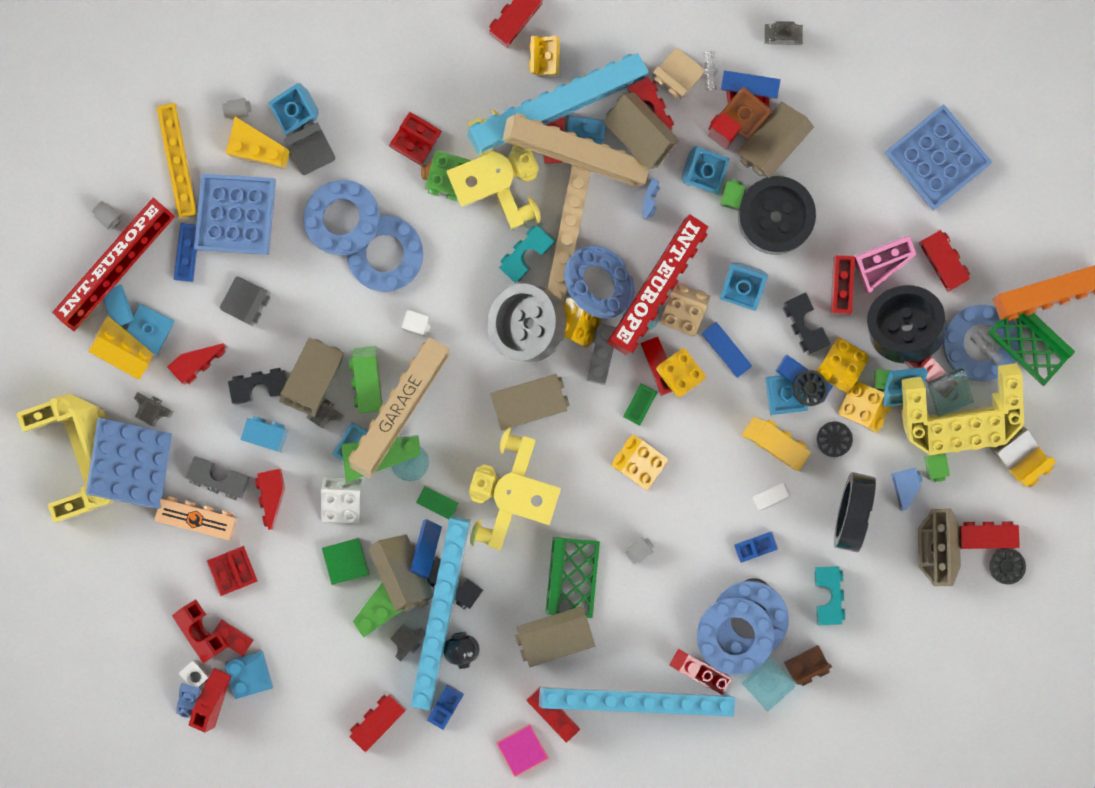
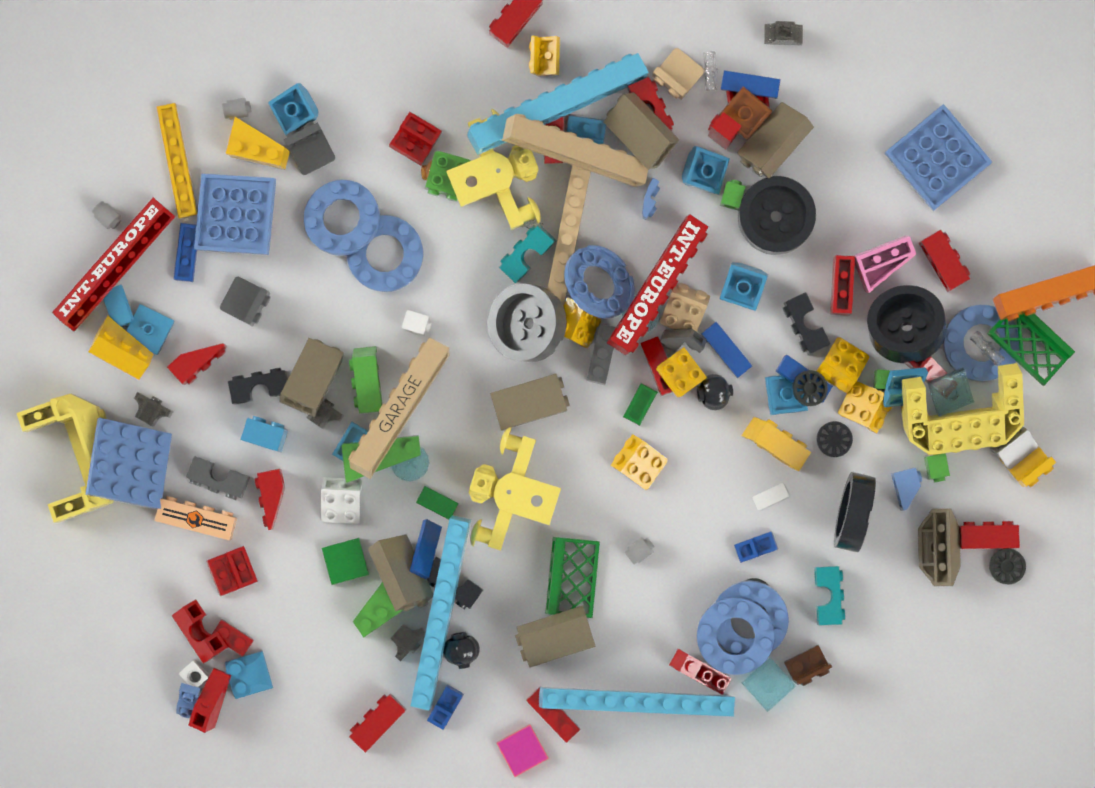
none -> dark grey slope [660,328,707,353]
none -> black plant [697,374,733,410]

